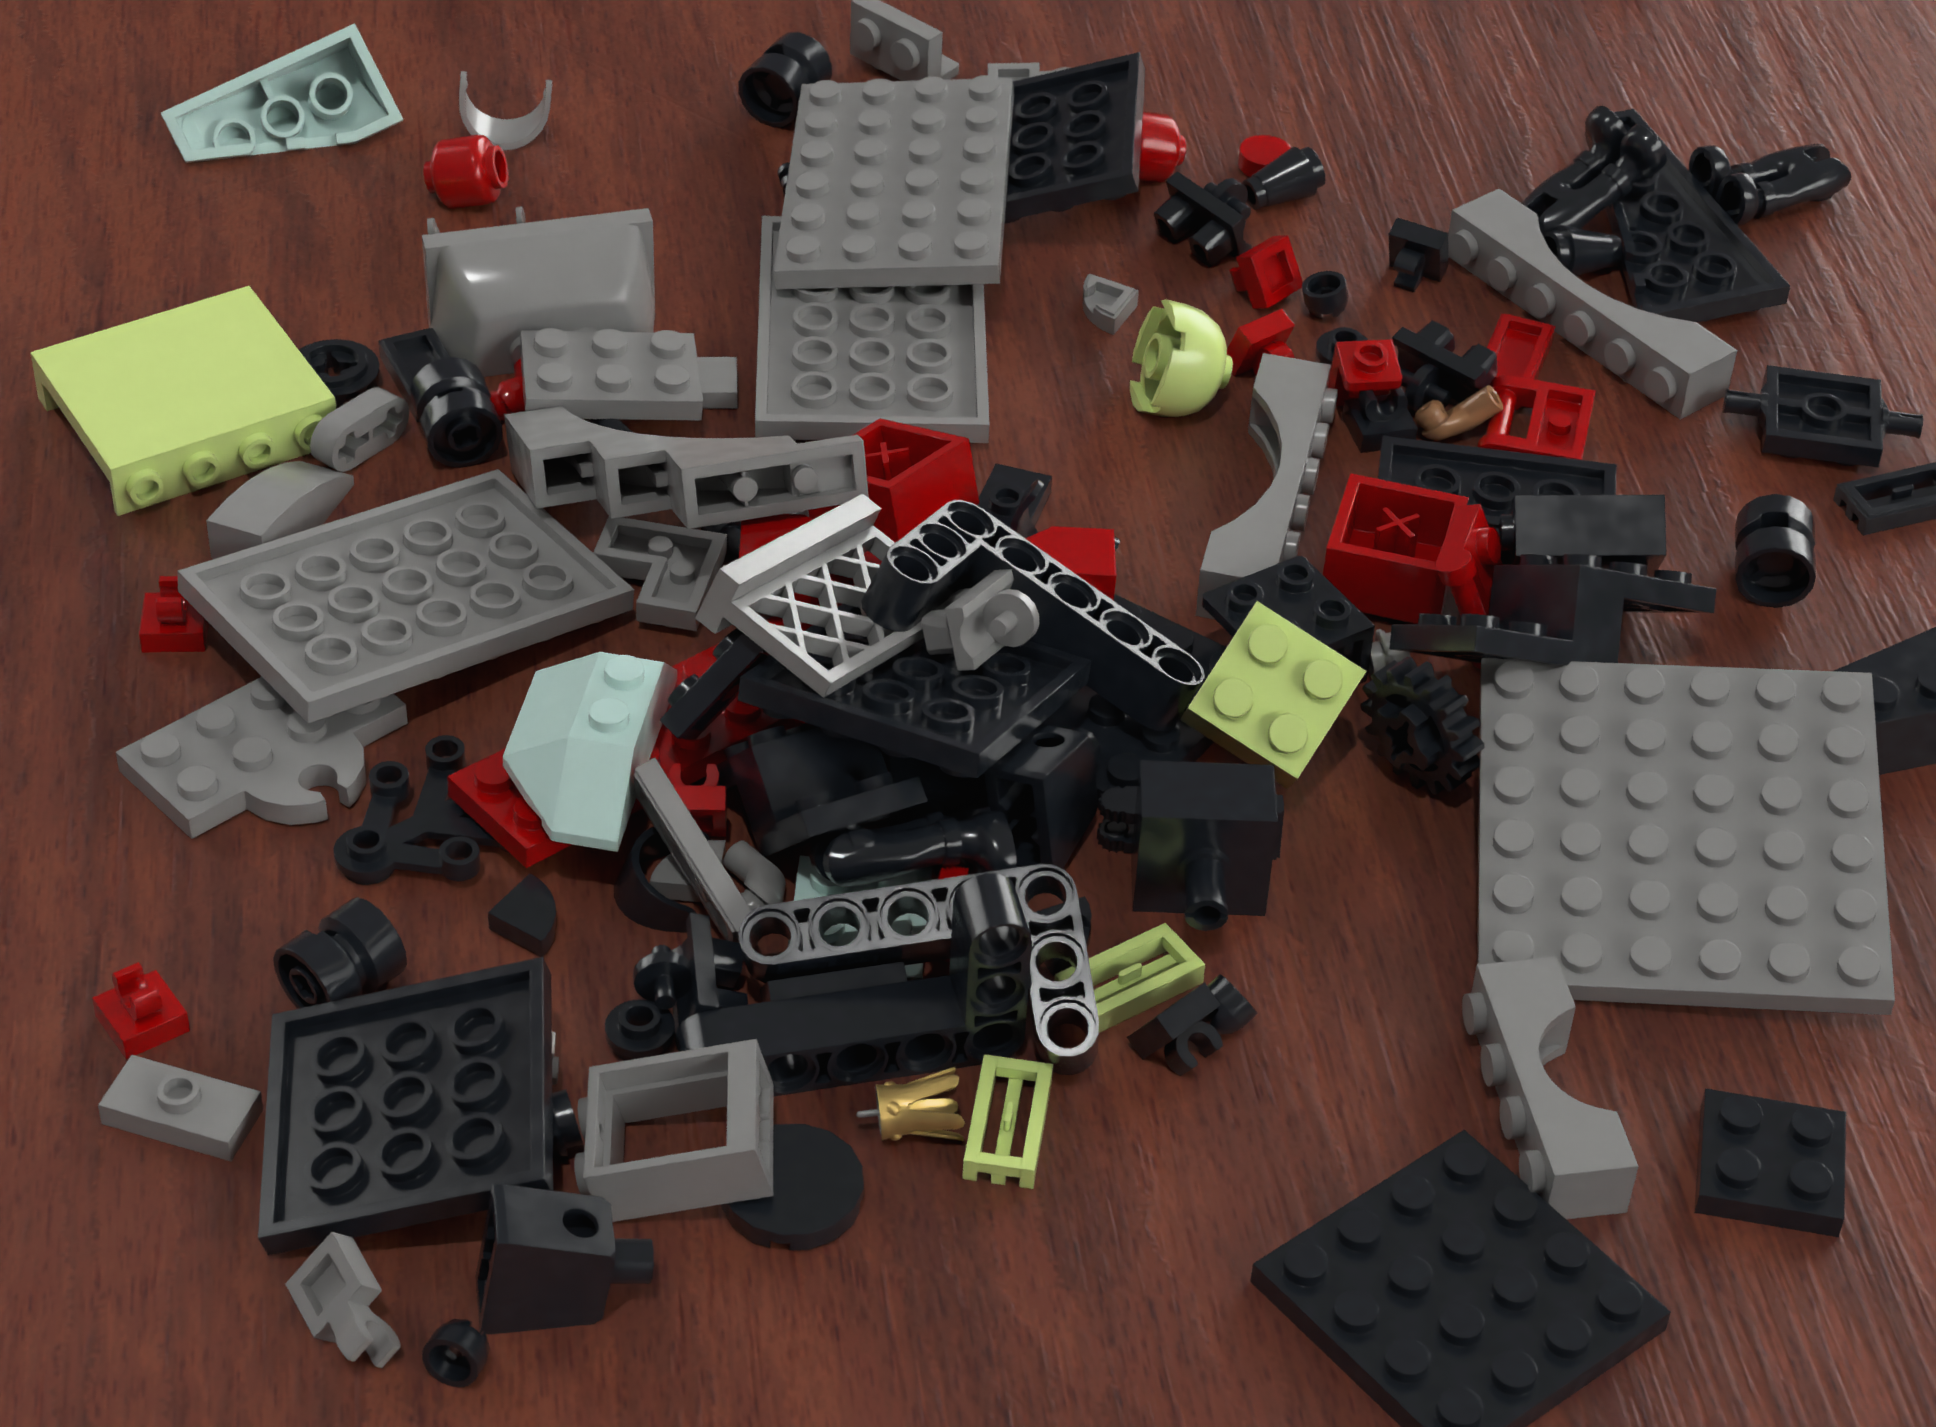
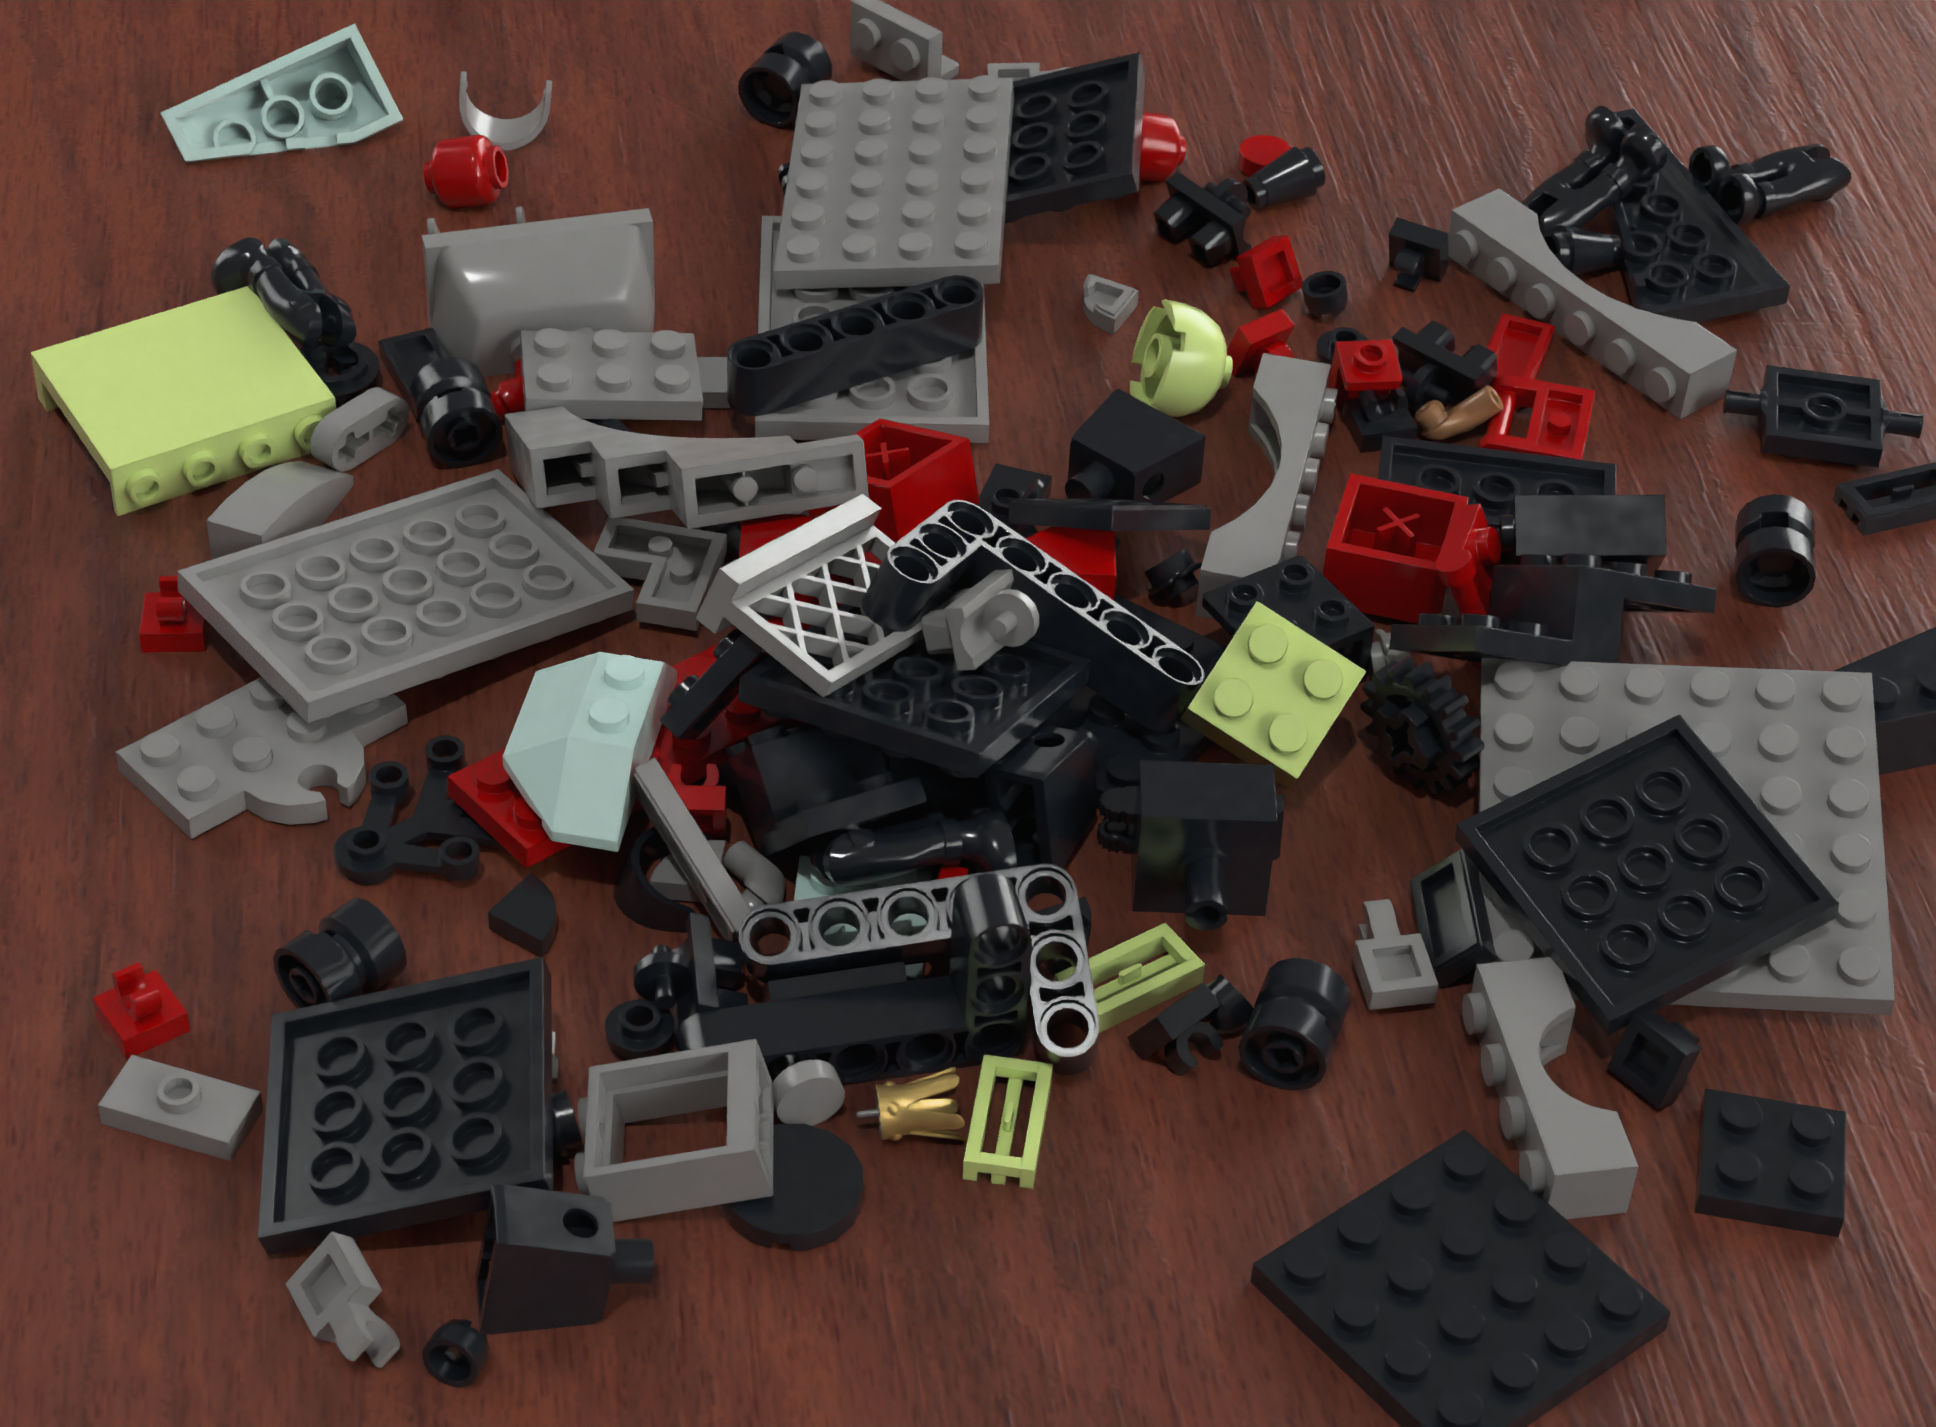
none -> black piece [210,237,357,348]
none -> black beam [727,275,984,416]
none -> light grey tile [772,1060,845,1126]
none -> black tile [1008,498,1211,531]
none -> black torso [1065,389,1206,502]
none -> black plate [1144,548,1202,601]
none -> black wheel [1238,958,1351,1091]
none -> light grey plate [1352,899,1439,1010]
none -> black tile [1410,849,1496,989]
none -> black plate [1455,714,1839,1036]
none -> black tile [1607,1010,1701,1109]

